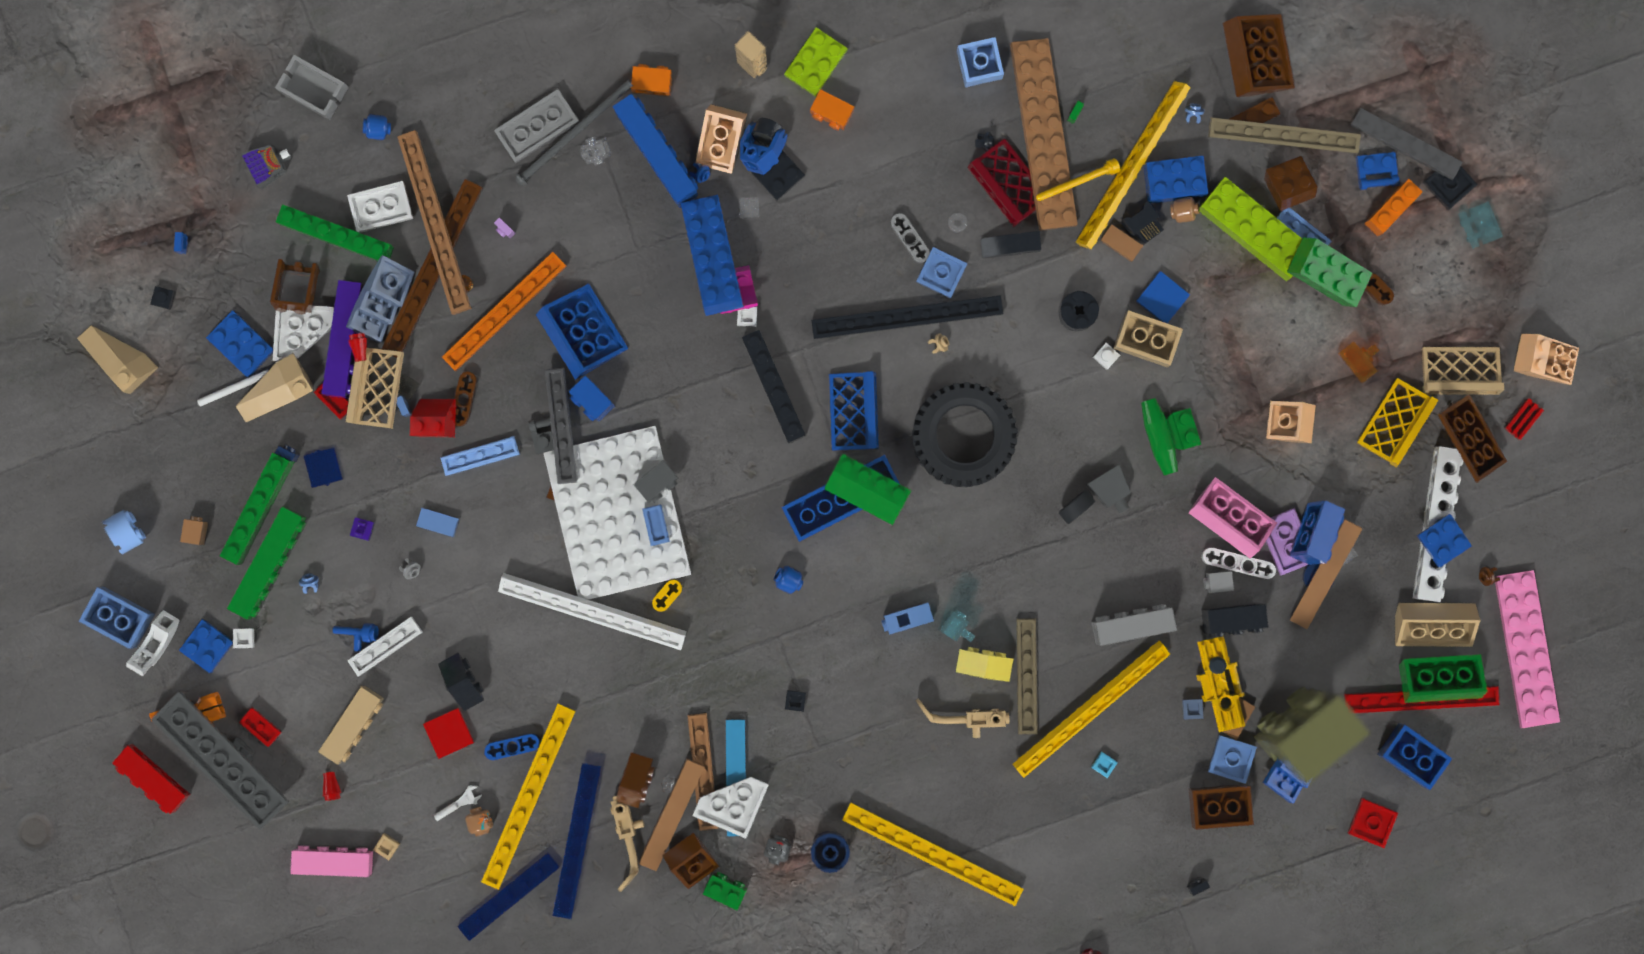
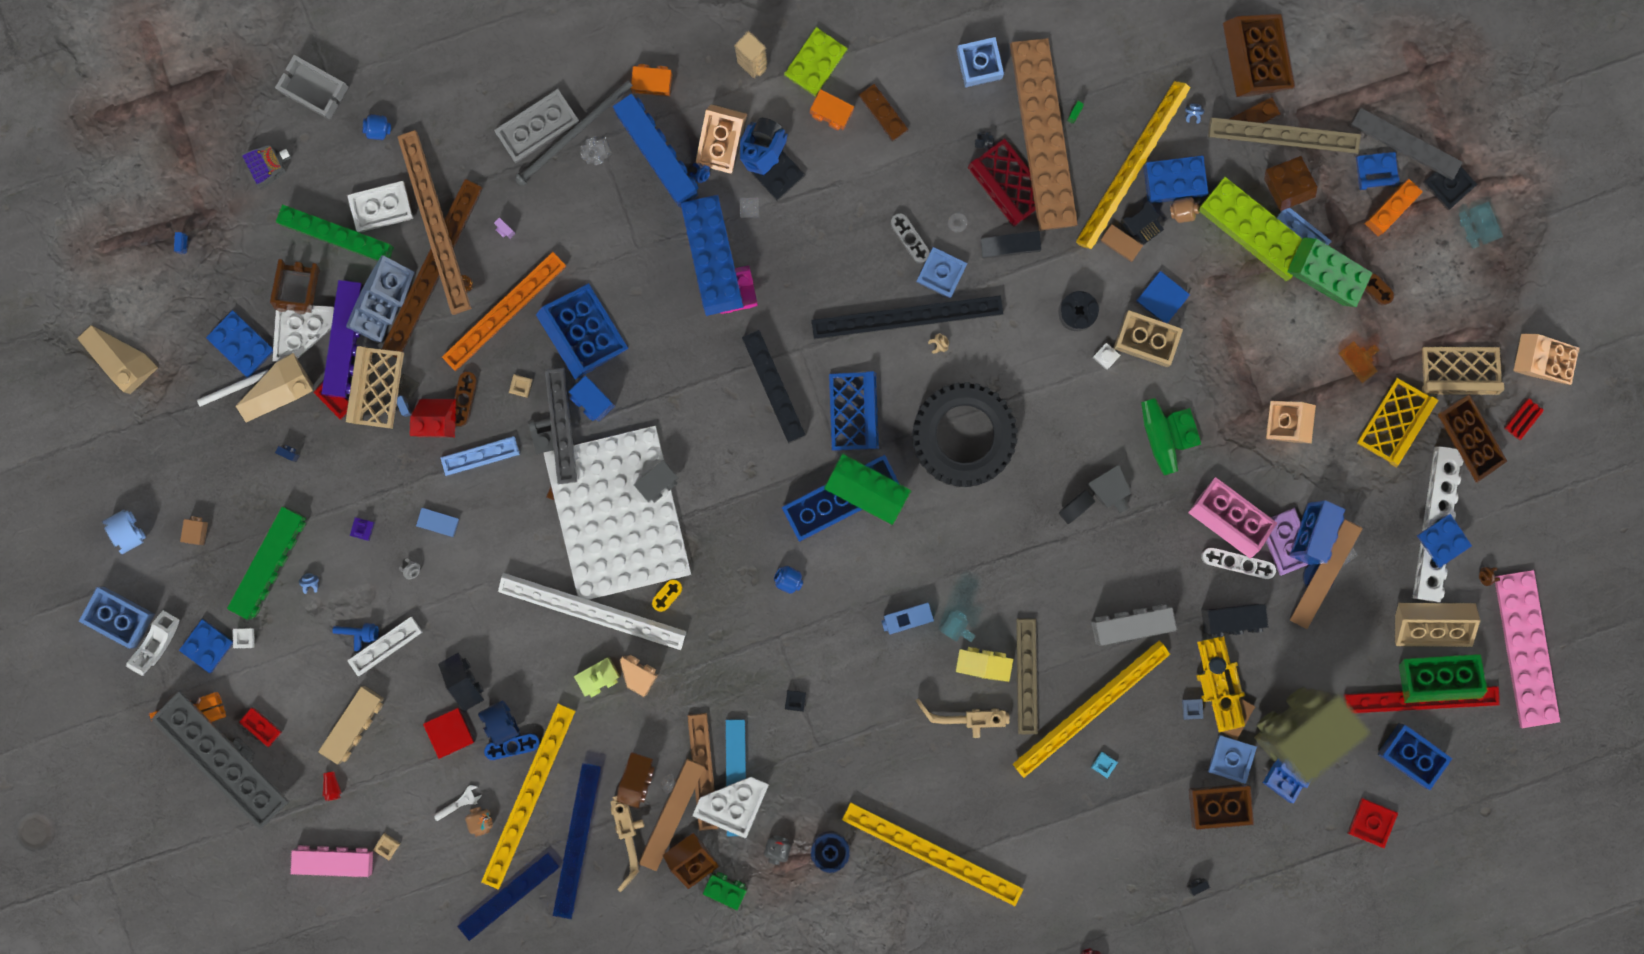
red brick [112,744,191,814] -> none
black plate [150,286,175,310] -> none
green brick [220,453,295,565] -> none
clear blue piece [303,448,343,488] -> none
red cone [348,333,367,362] -> none
medium blue tile [642,504,670,546] -> none
white plate [737,307,757,327] -> none
yellow piece [1036,158,1120,201] -> none
light grey brick [1203,571,1234,593] -> none
none -> dark blue brick [478,700,520,747]
none -> tan tile [509,374,533,398]
none -> yellowish green brick [574,657,620,697]
none -> light nougat slope [620,655,658,697]
none -> reddish brown plate [859,84,908,142]

